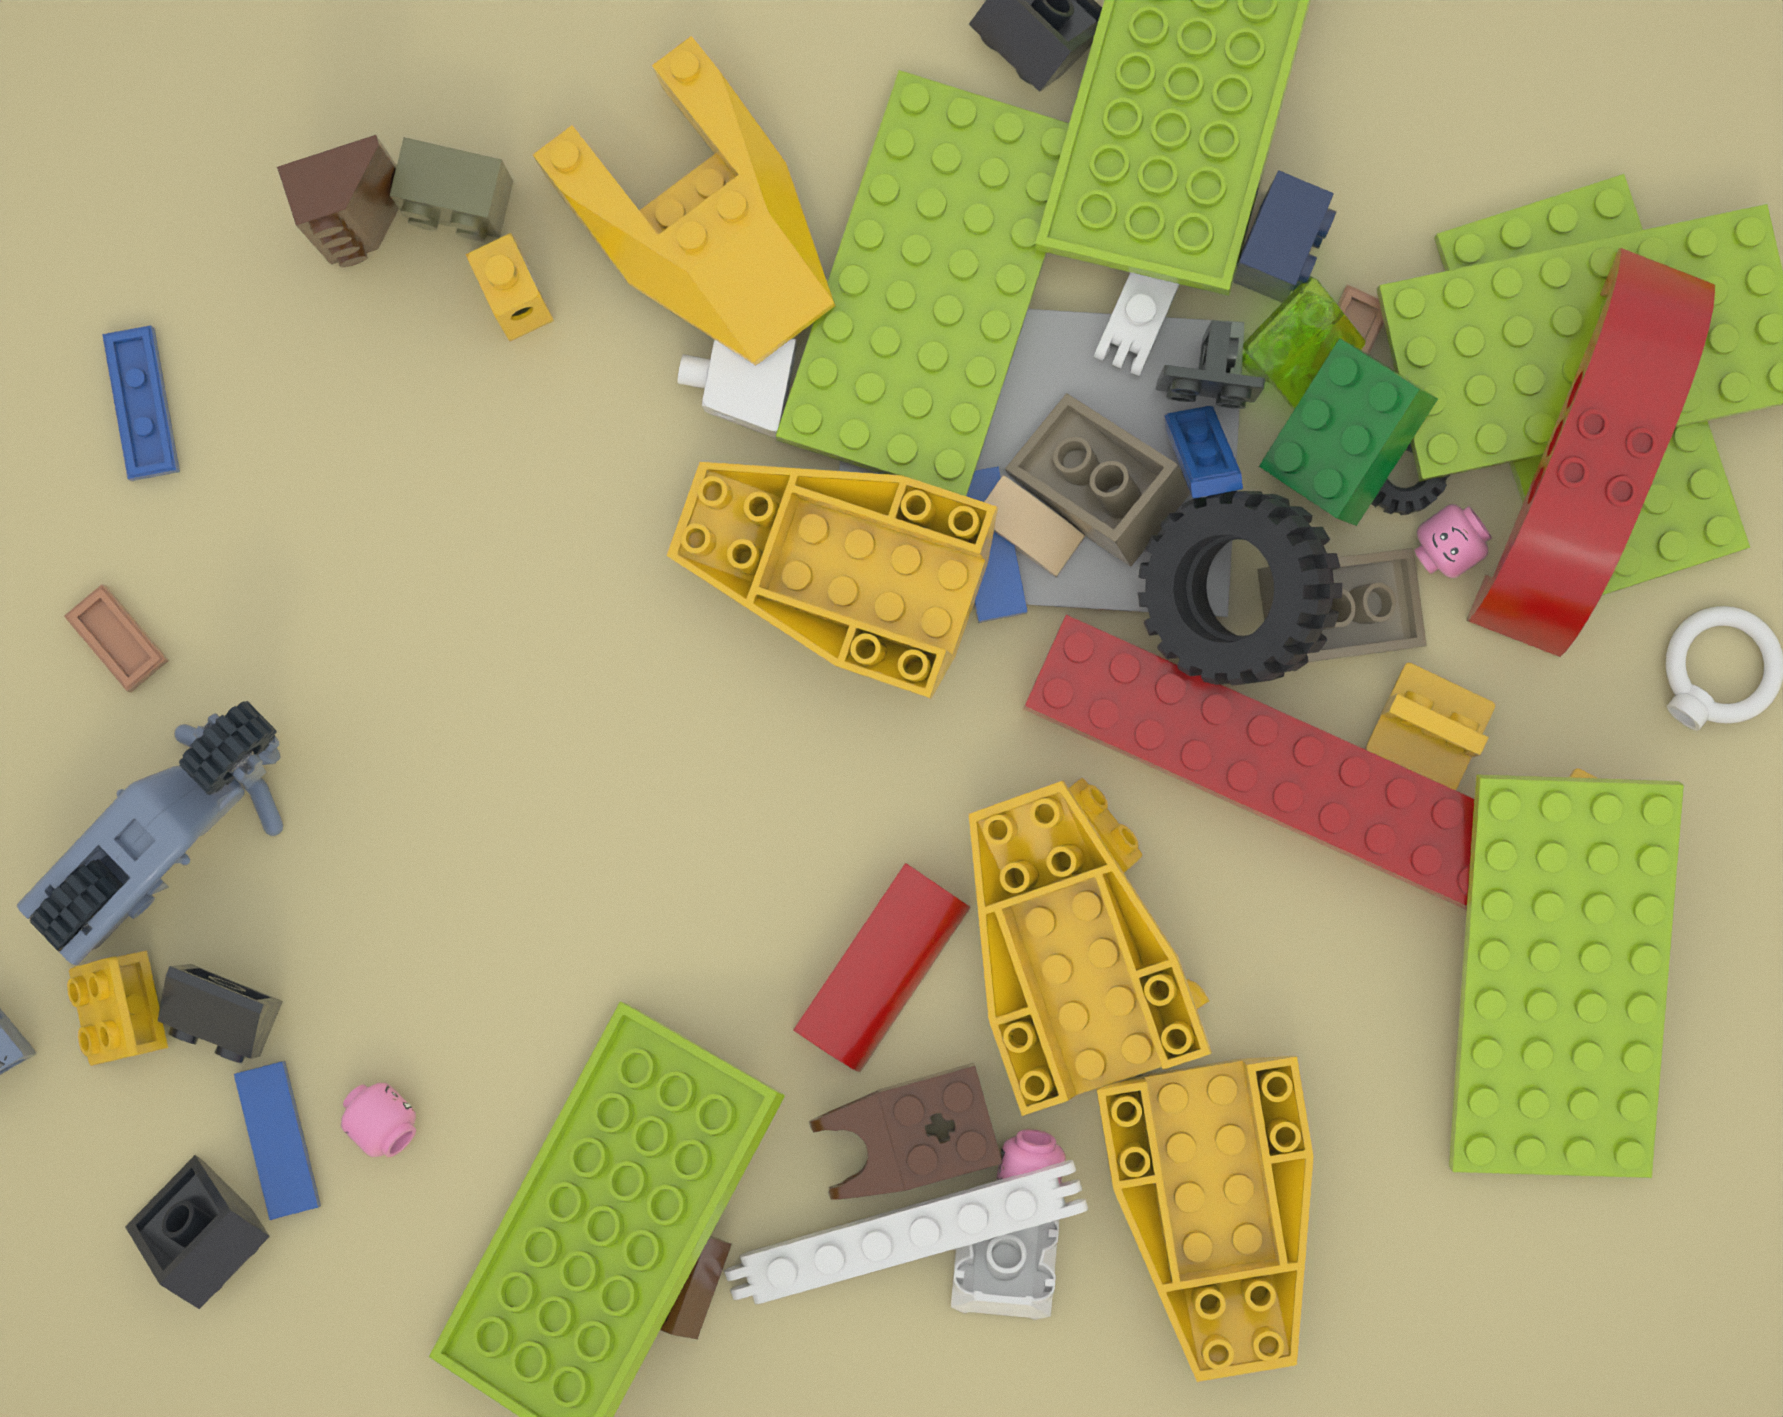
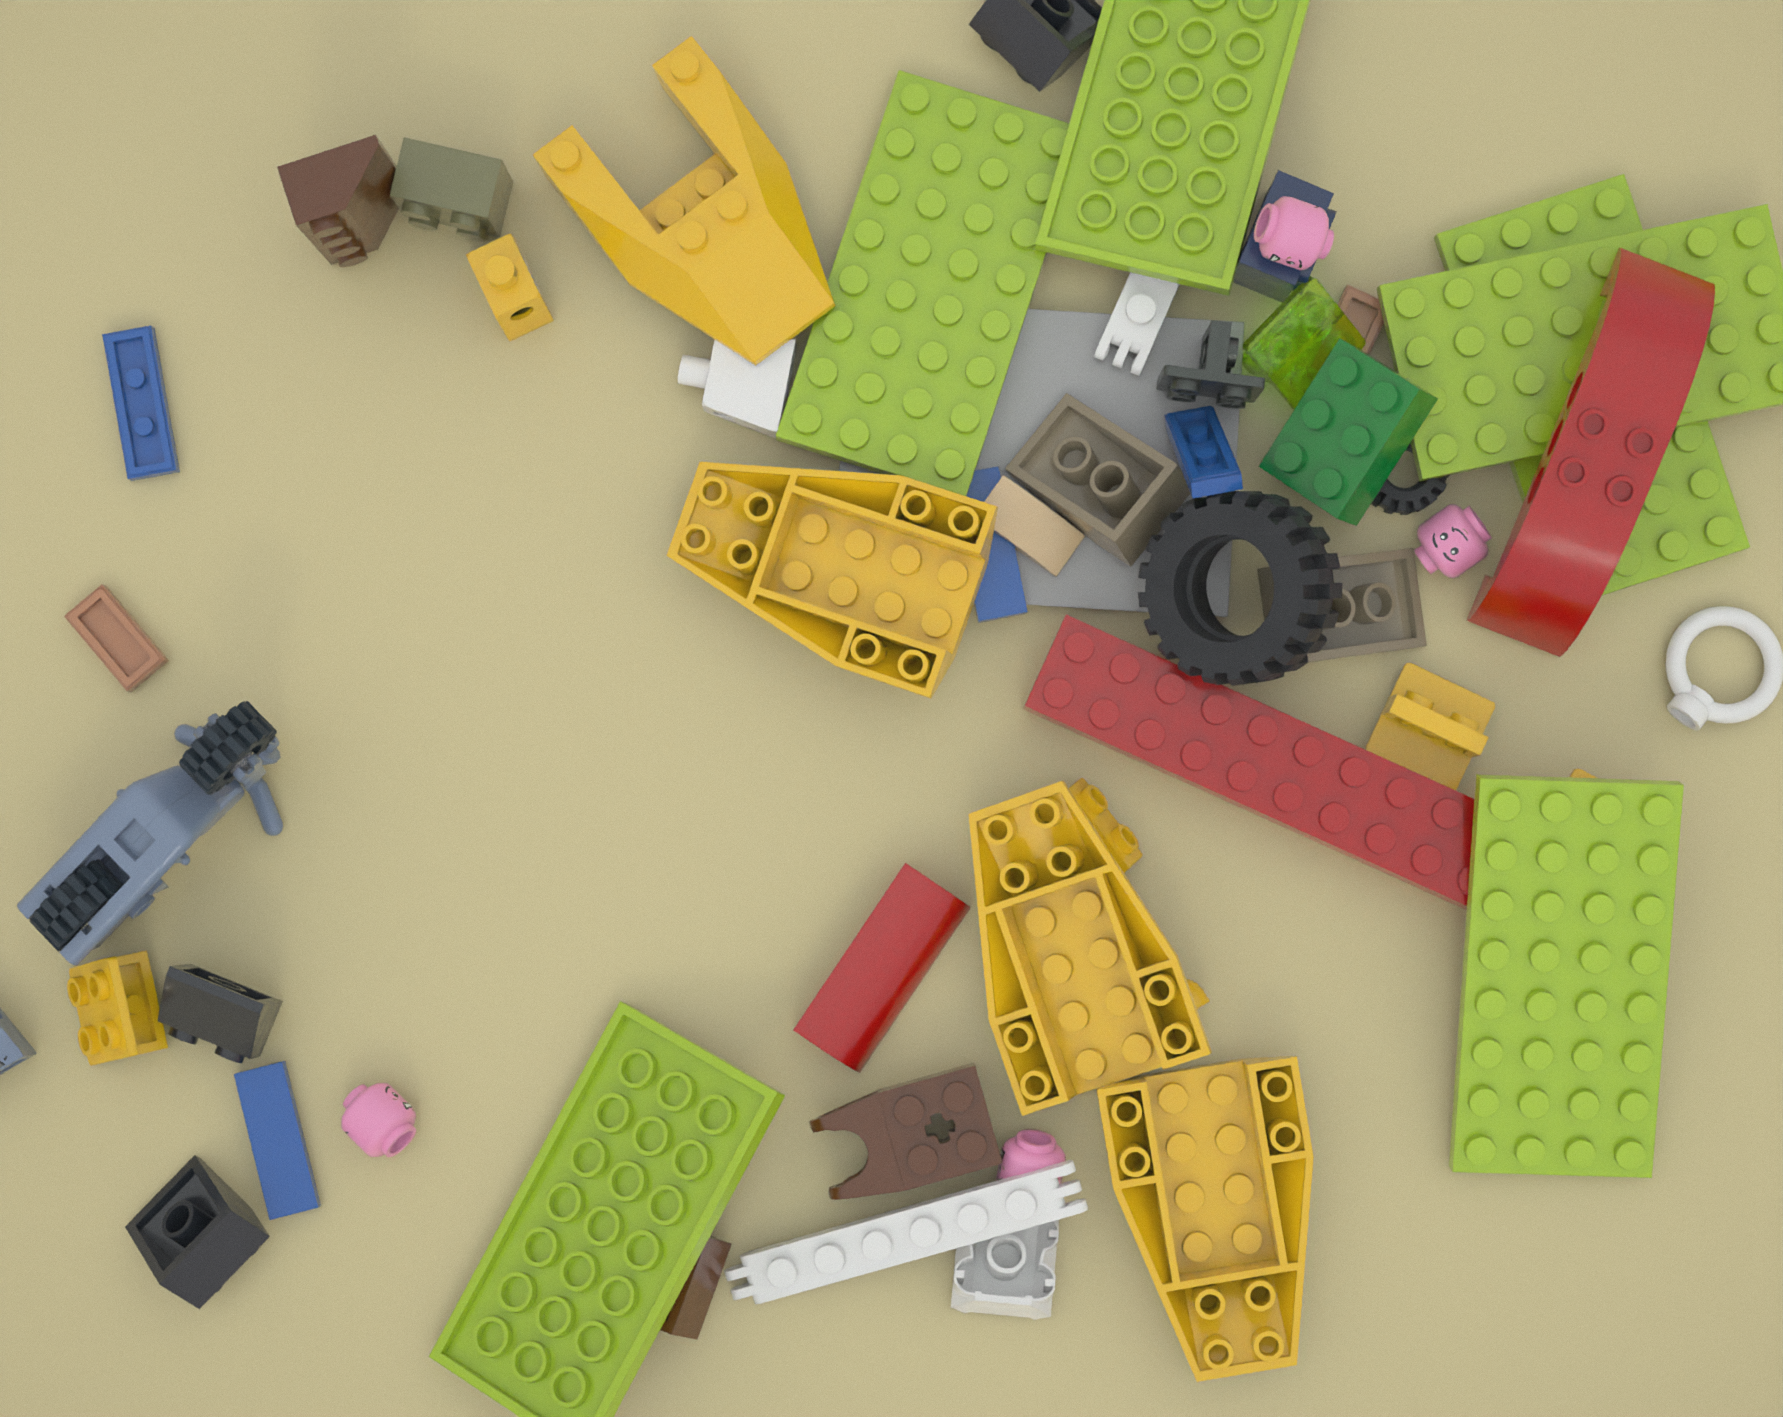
none -> bright pink head [1254,196,1334,270]

